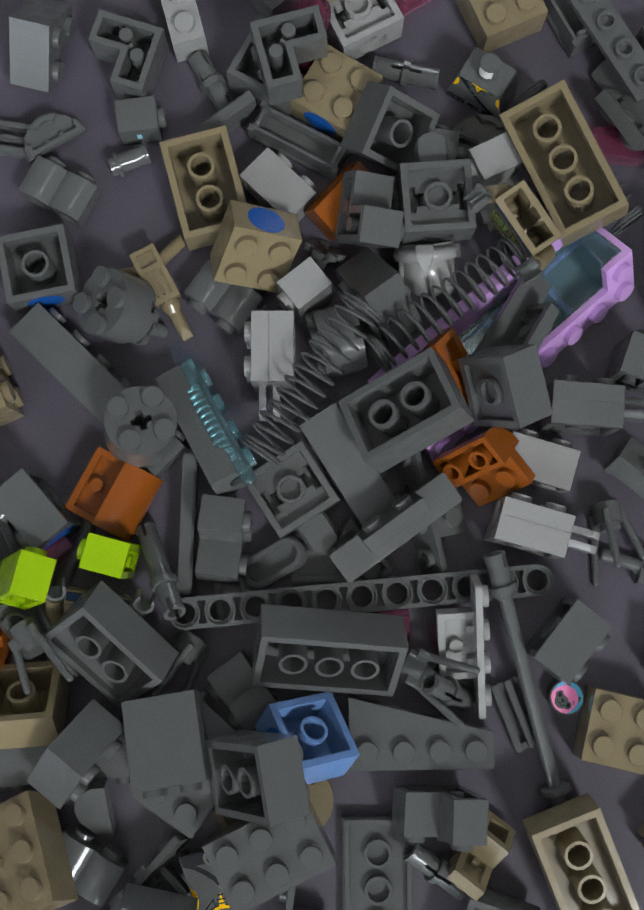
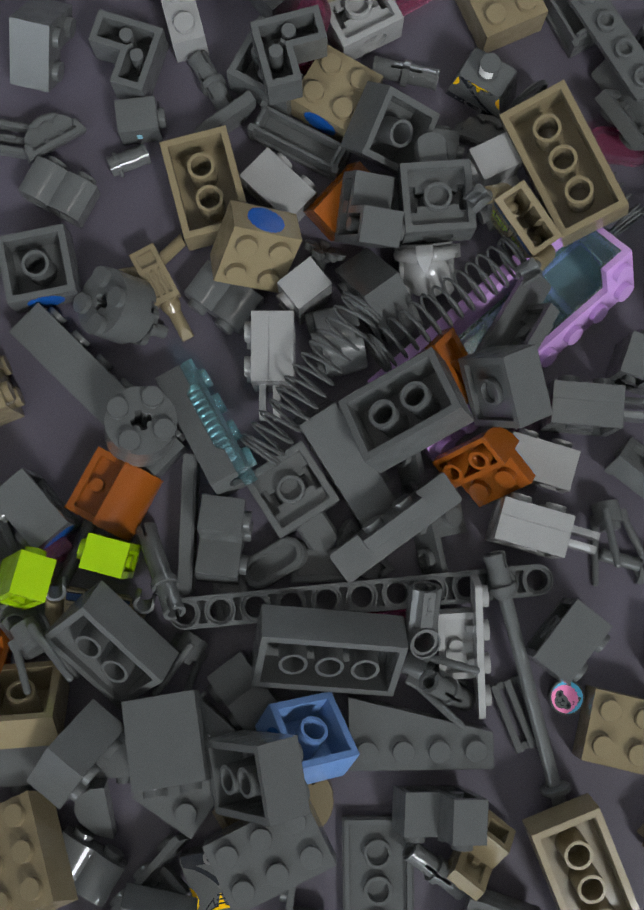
none -> dark grey piece [404,580,442,659]

